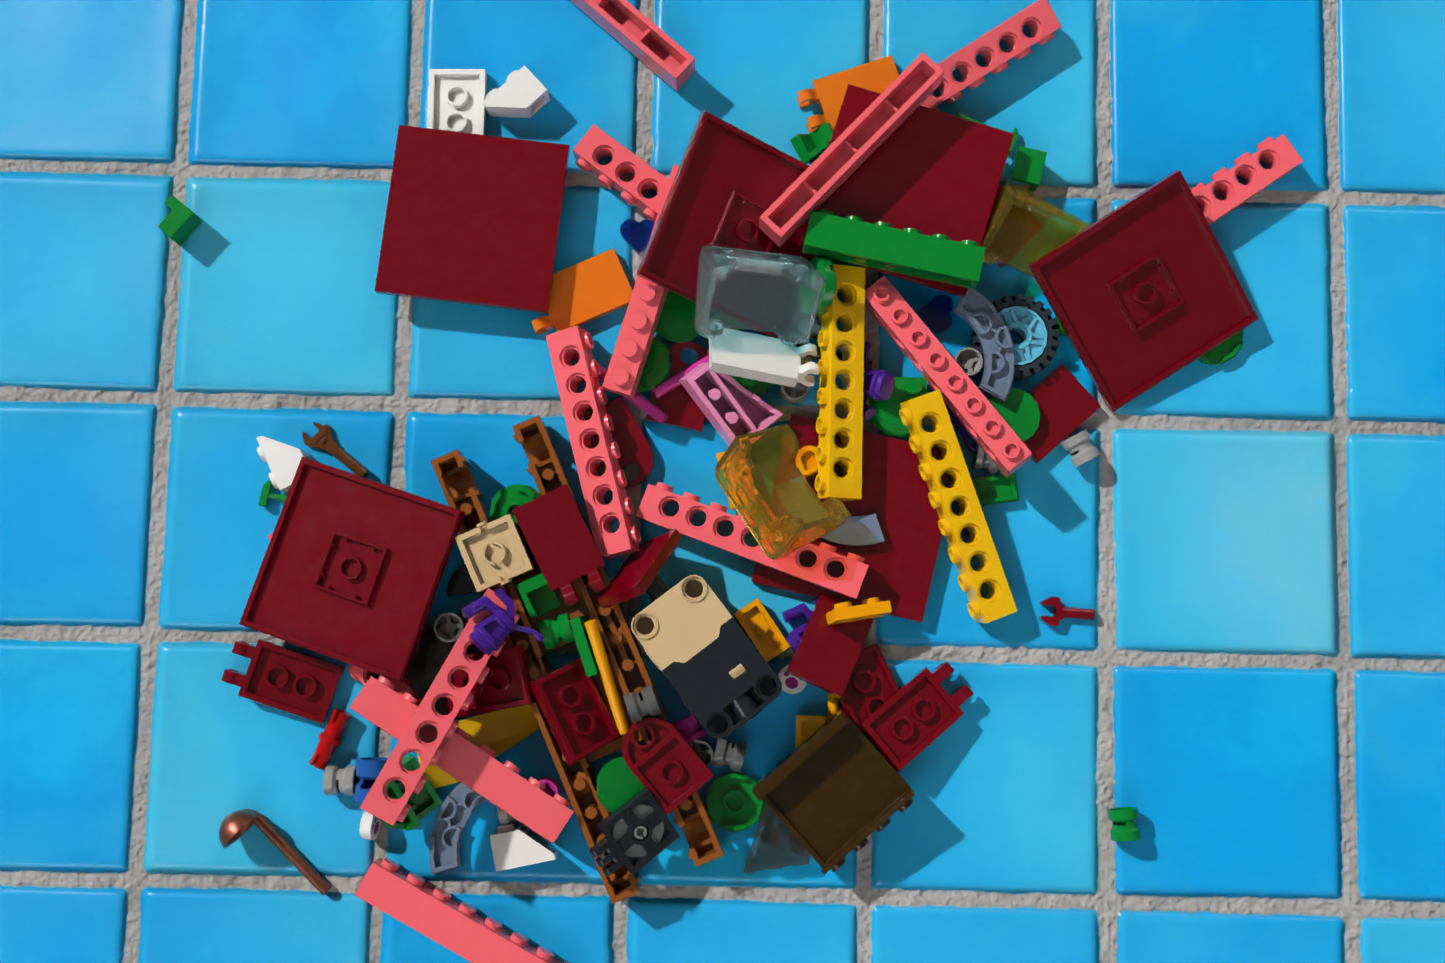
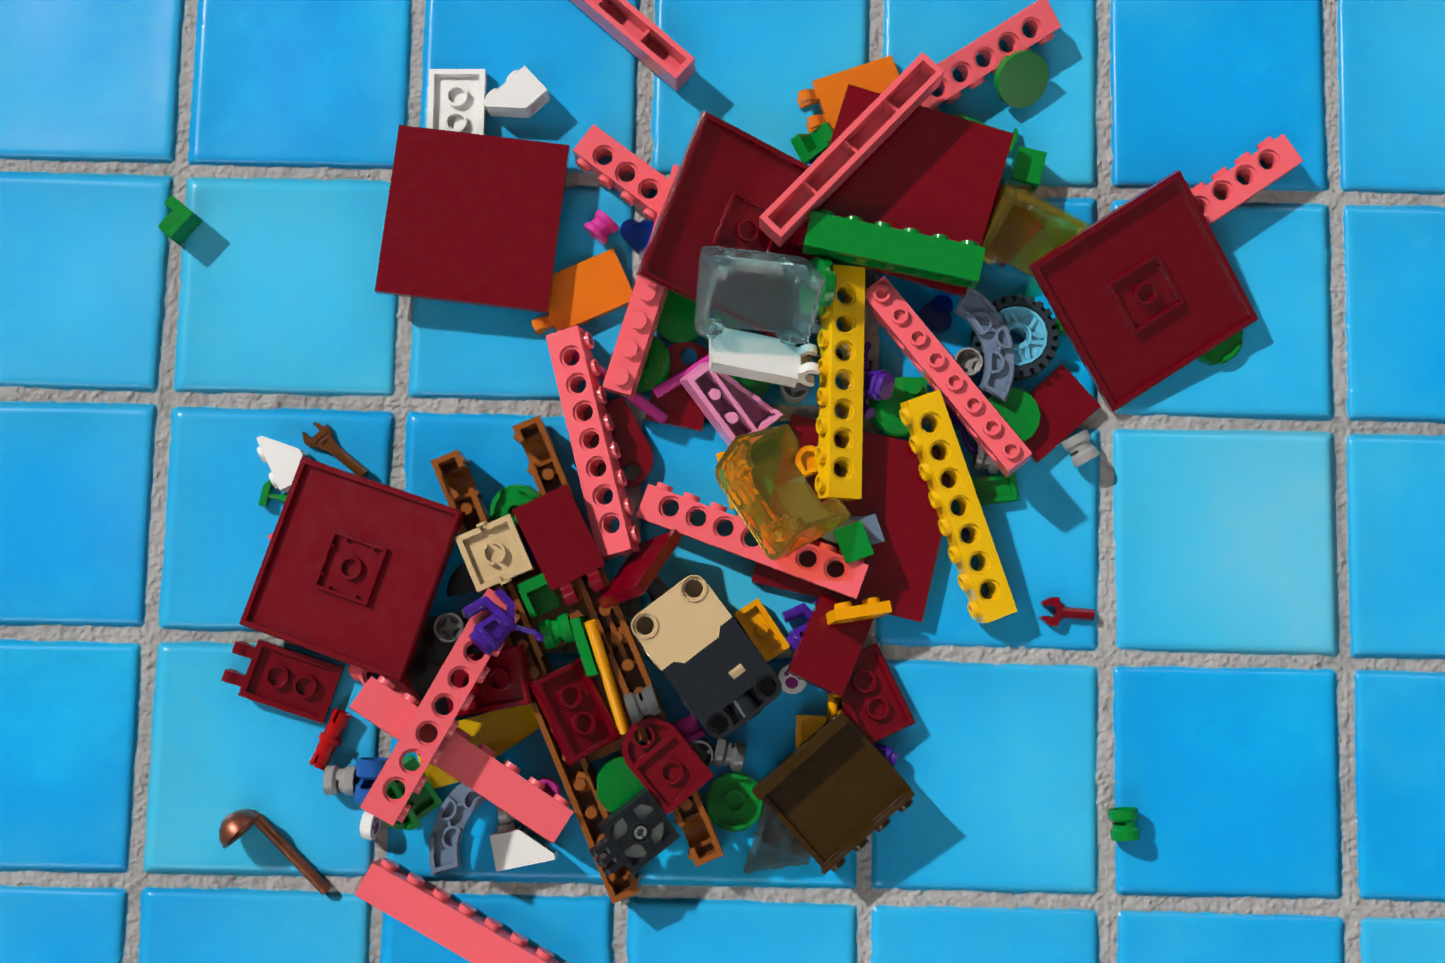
dark red tile [859,662,974,771] -> none
none -> dark pink wheel [583,209,619,246]
none -> green panel [832,521,874,564]
none -> green tile [994,50,1048,108]

